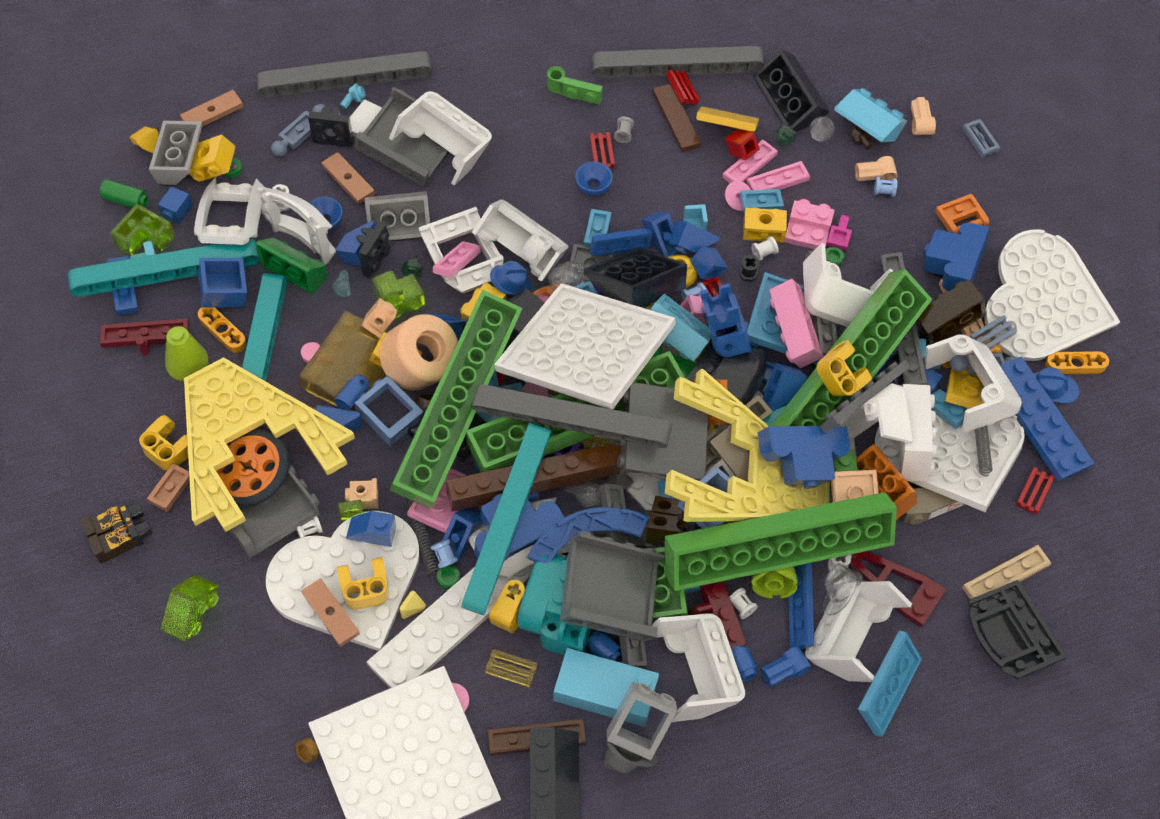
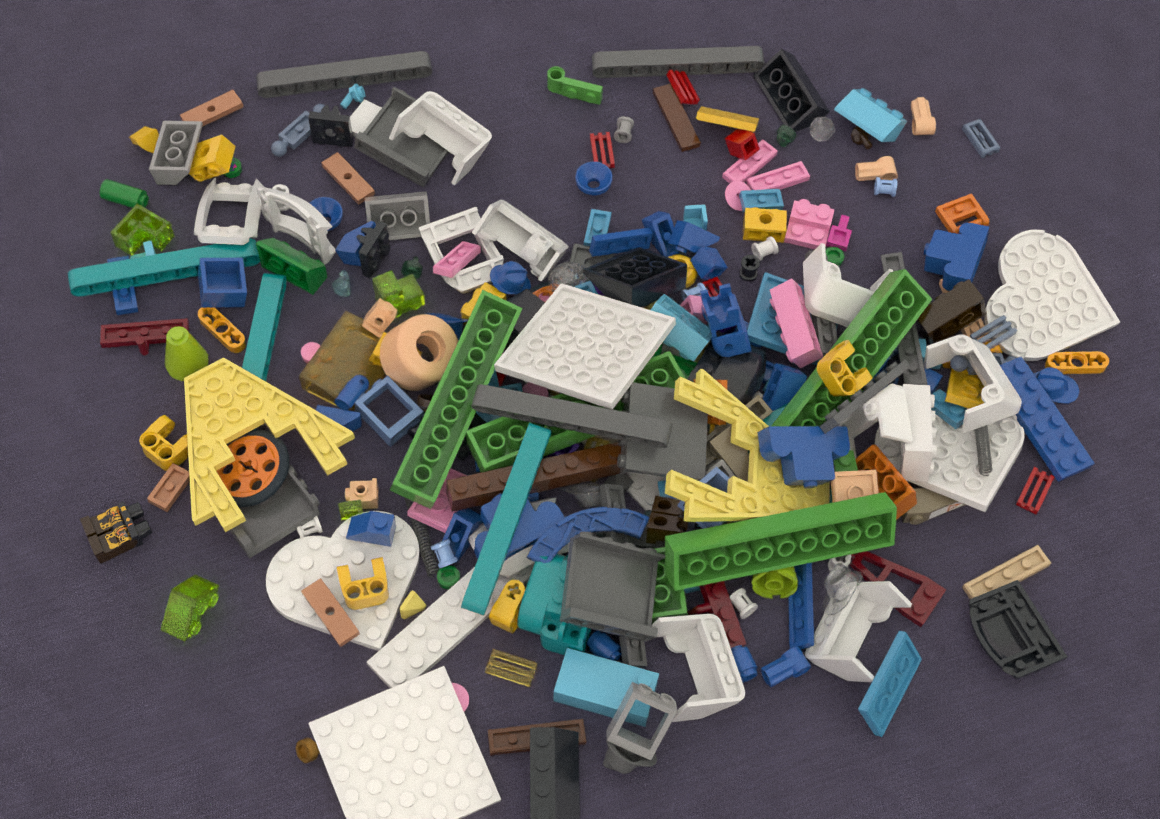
blue brick [158,187,193,224] -> none

